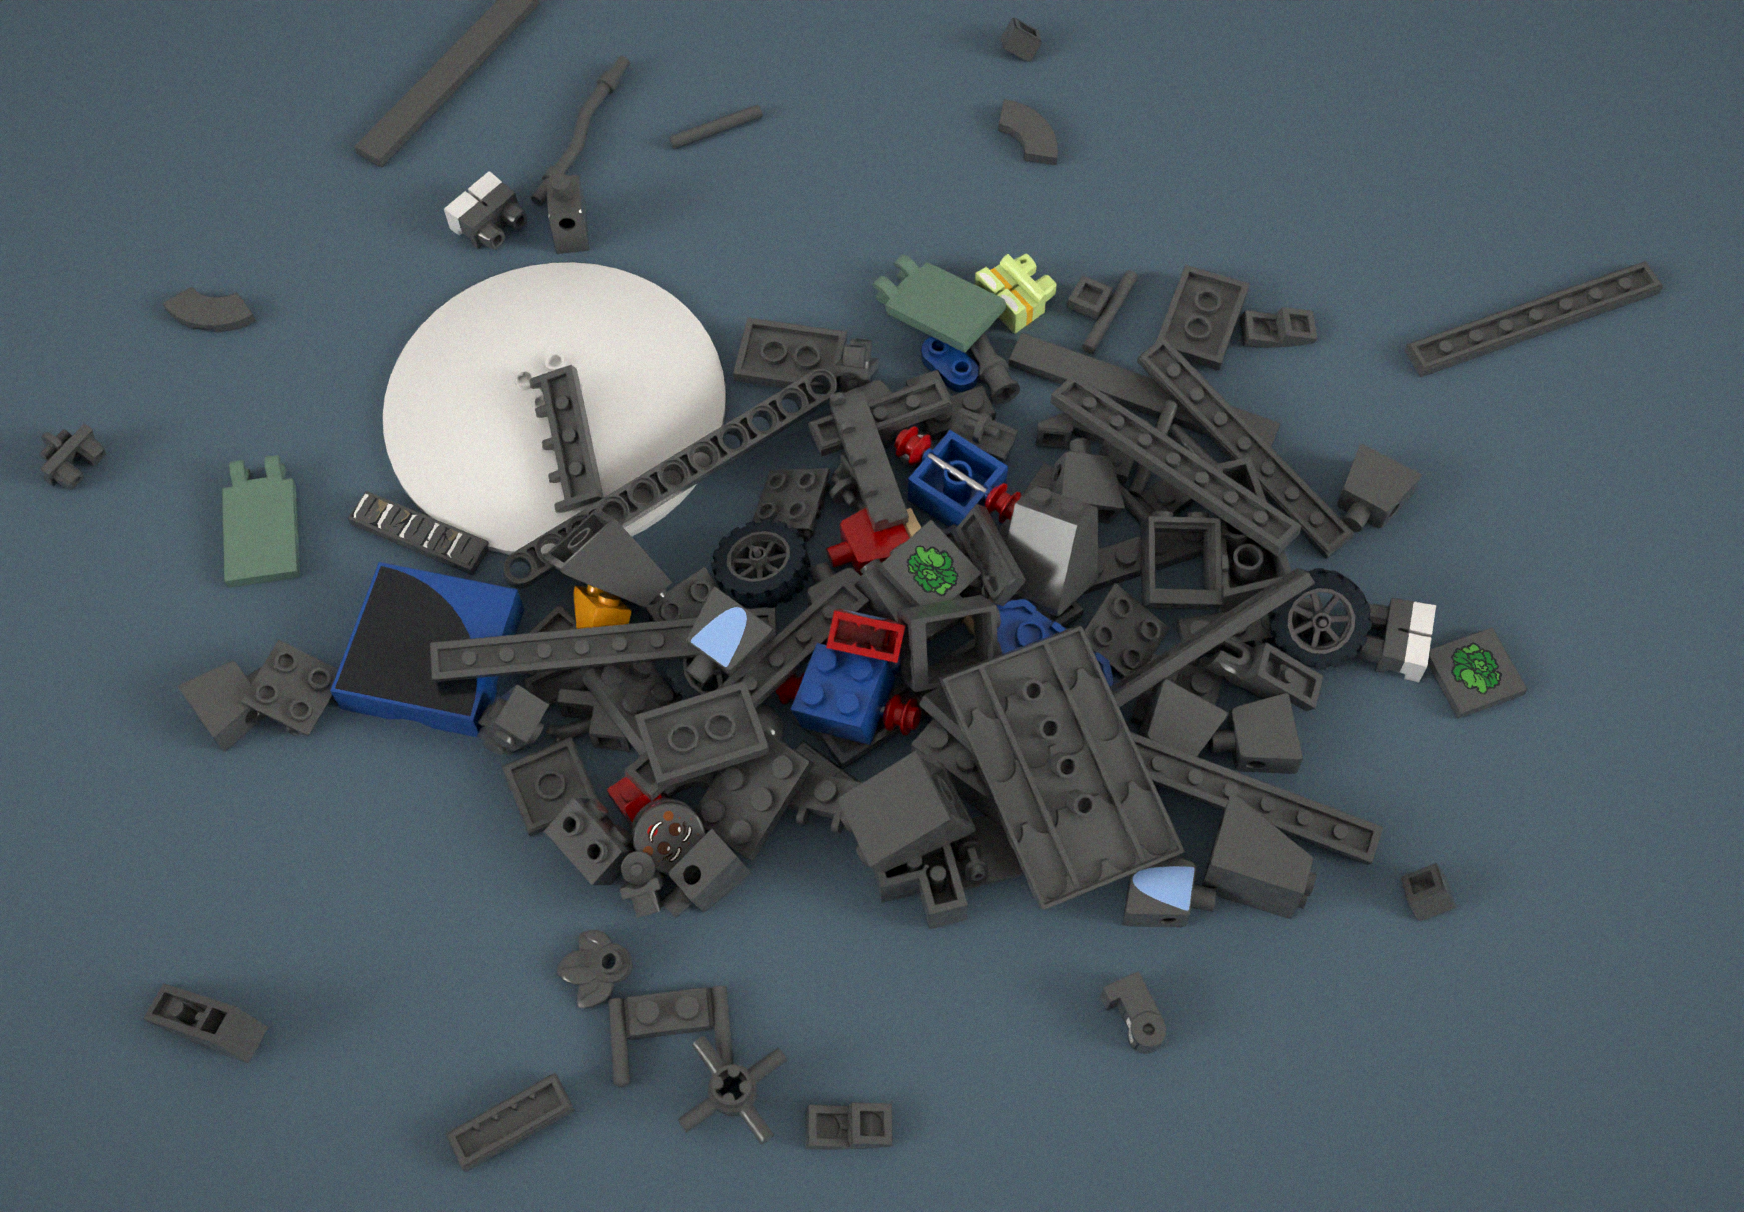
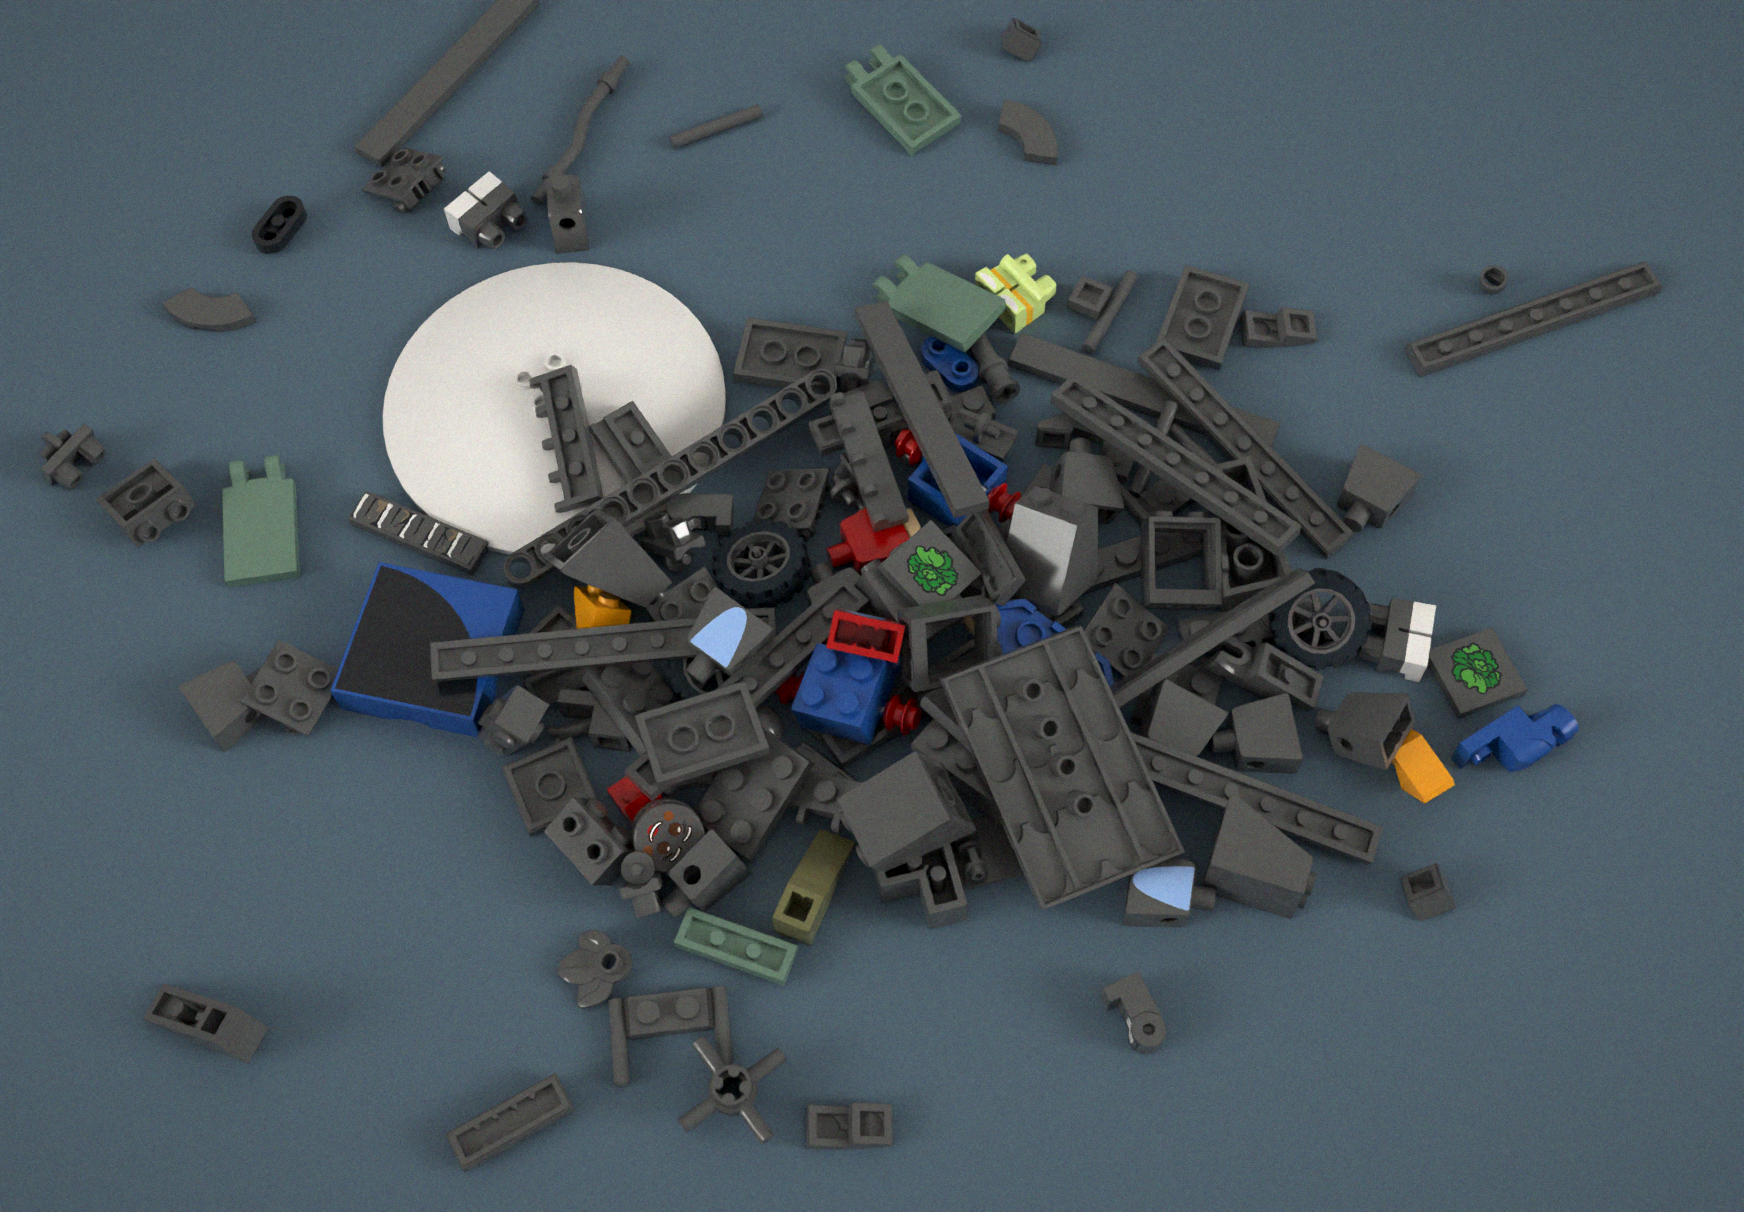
none -> dark grey plate [96,458,197,548]
none -> black plate [252,196,307,254]
none -> dark grey hinge [362,148,446,214]
none -> dark grey plate [589,401,672,484]
none -> dark grey hips [639,511,706,572]
none -> dark grey leg [666,493,735,540]
none -> sand green plate [674,907,798,986]
none -> olive slope [772,829,856,947]
none -> sand green tile [844,44,961,156]
none -> dark grey tile [855,301,990,518]
none -> dark grey torso [1316,692,1415,770]
none -> light orange slope [1391,729,1455,804]
none -> blue plate [1451,704,1579,772]
none -> dark grey hinge [1479,265,1508,295]

